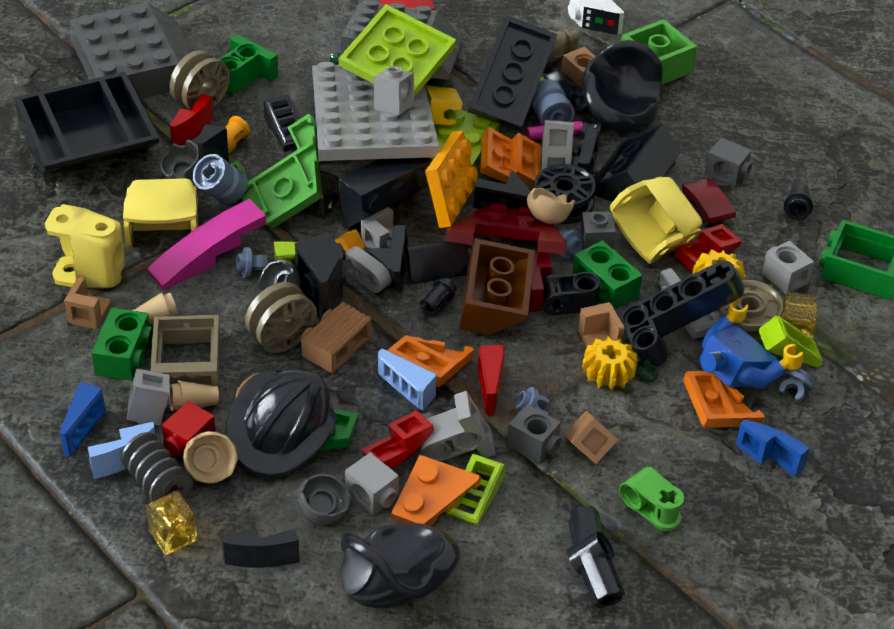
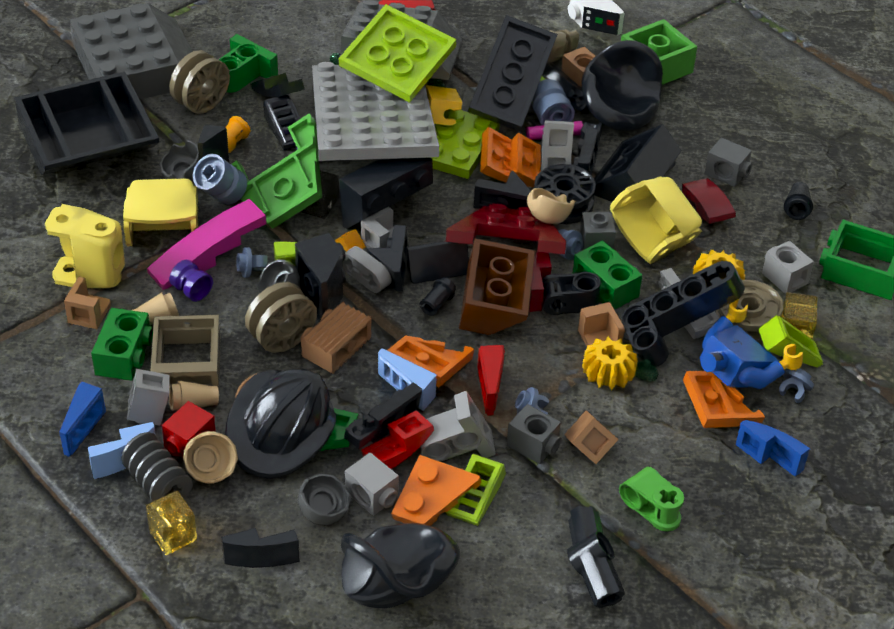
red slope [170,94,214,146] -> none
light grey brick [374,66,414,115] -> none
light orange plate [425,130,478,228] -> none
red slope [673,224,742,273] -> none
none -> dark purple wheel [169,259,213,302]
none -> black slope [250,73,305,97]
none -> black hinge [344,382,422,449]

